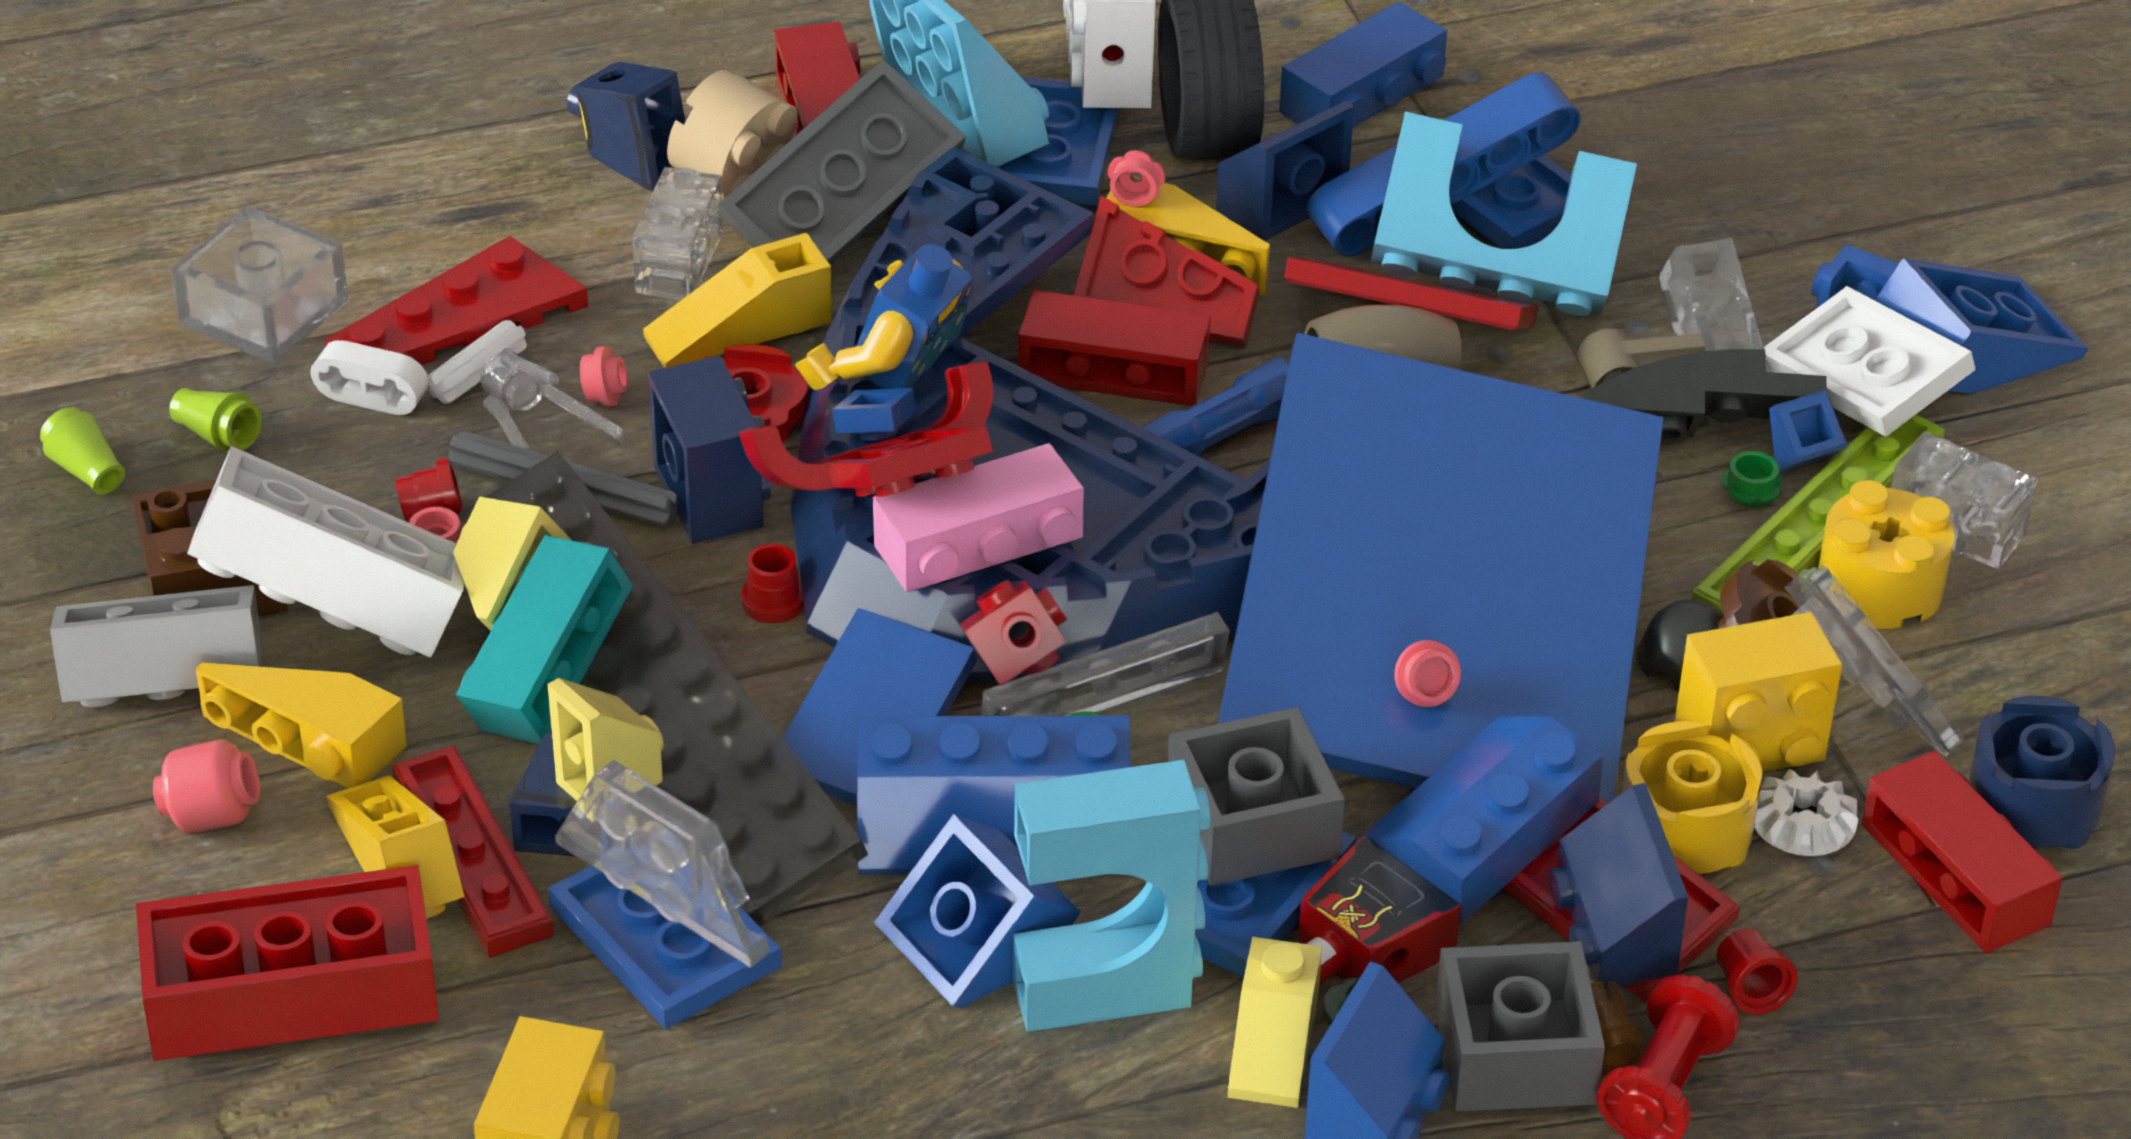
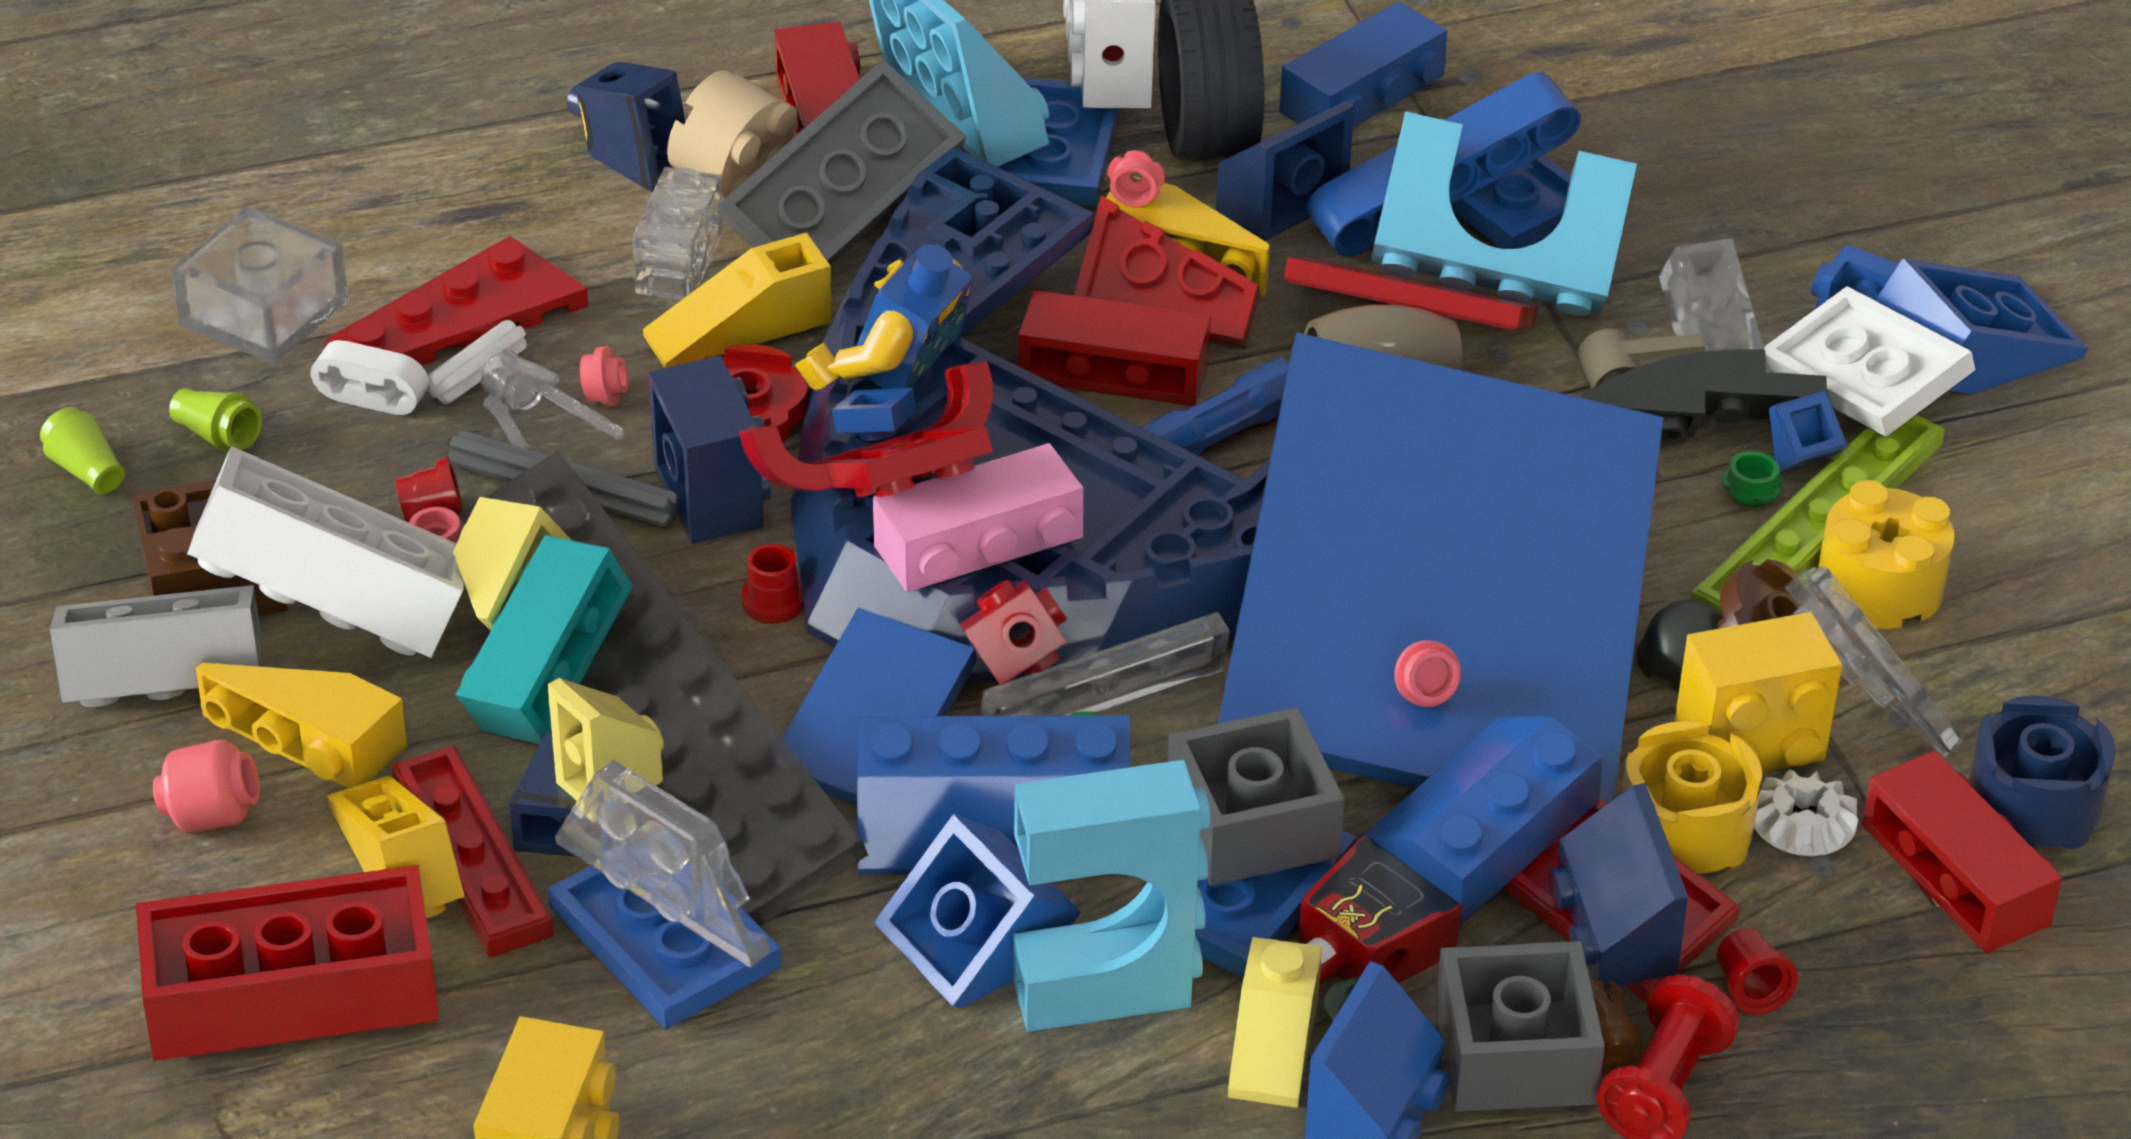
clear brick [1892,432,2038,570] -> none

